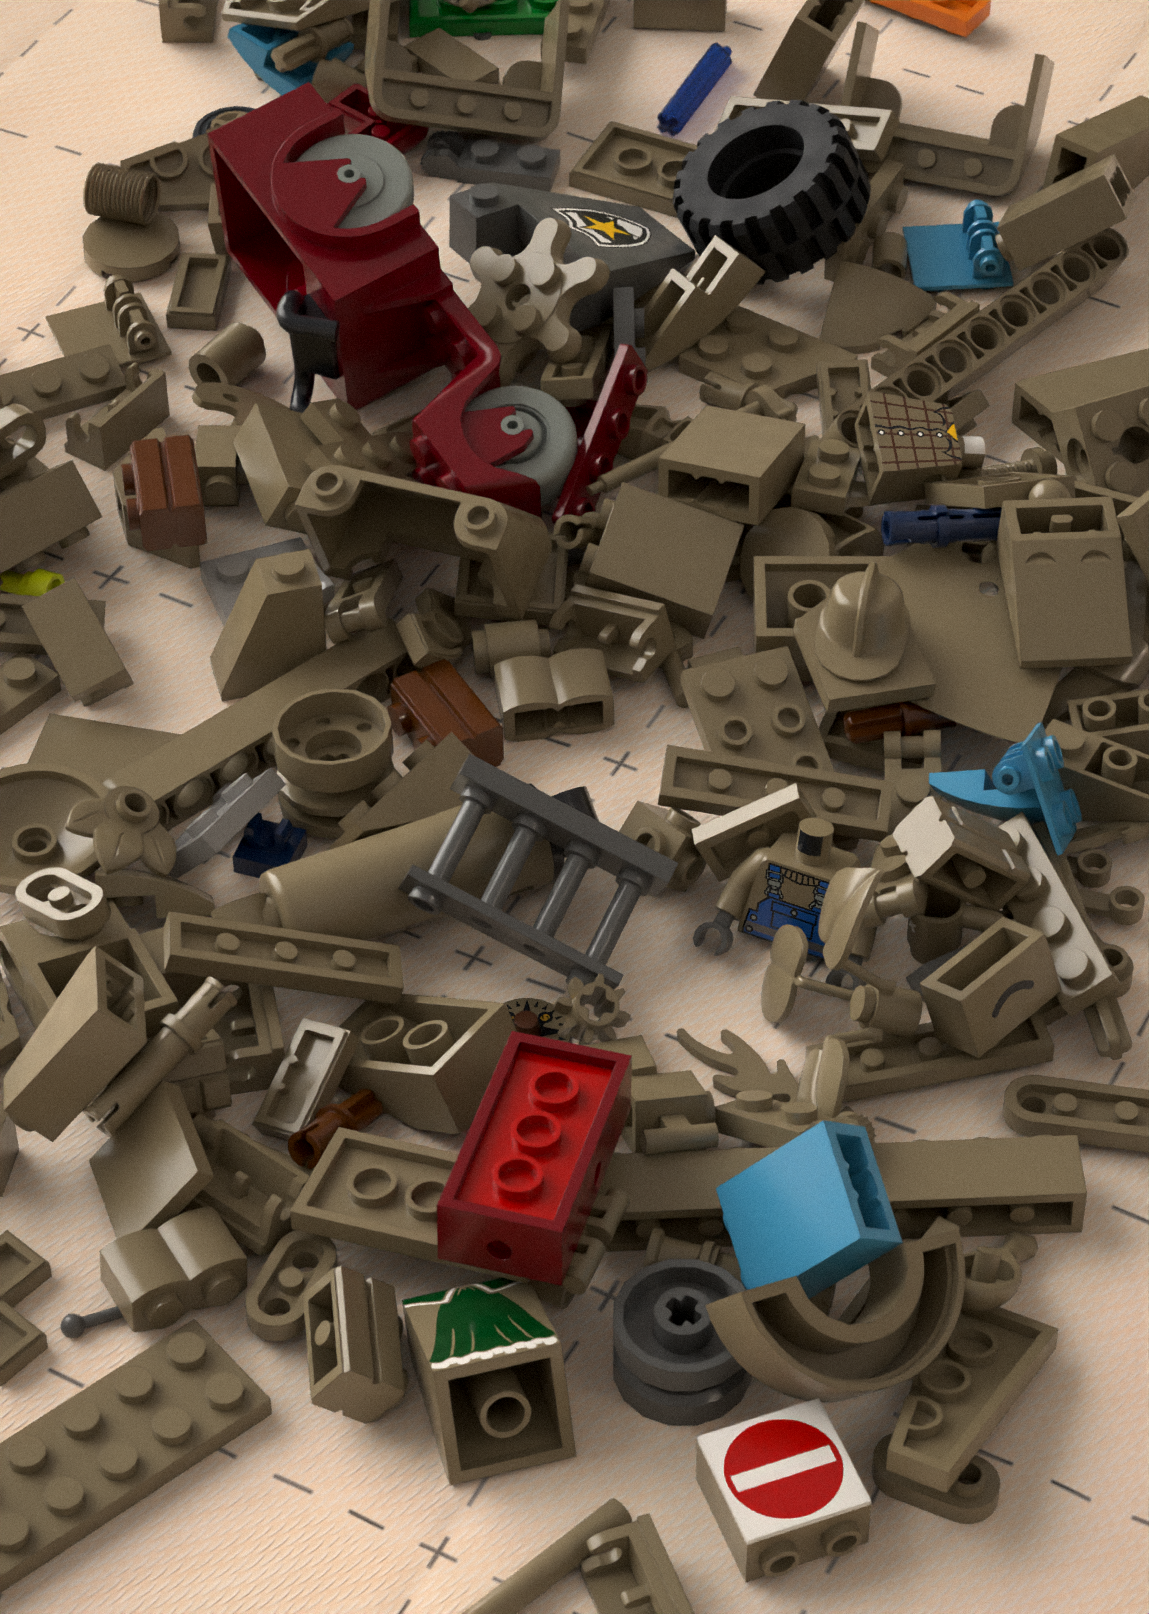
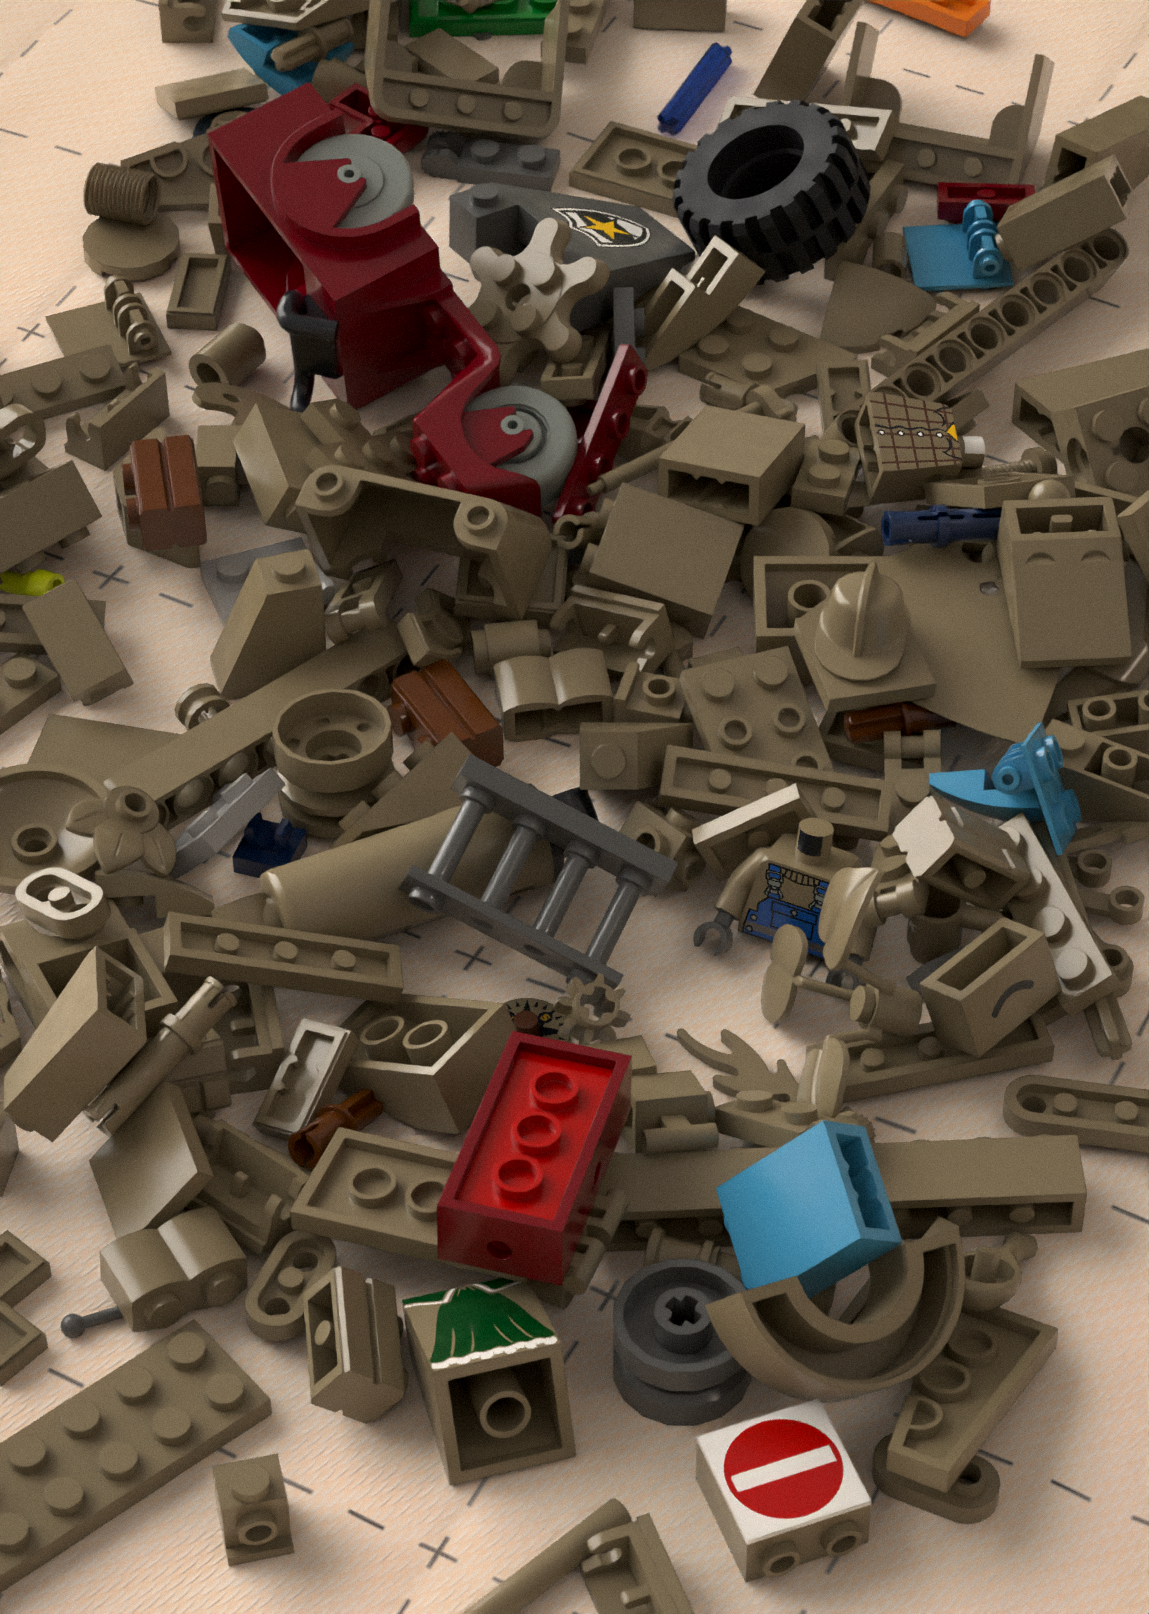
none -> dark tan tile [154,68,269,120]
none -> dark tan bush [175,683,230,731]
none -> dark tan brick [212,1453,294,1566]
none -> dark tan slope [580,722,693,790]
none -> dark tan brick [614,661,696,730]
none -> dark red plate [937,182,1035,224]

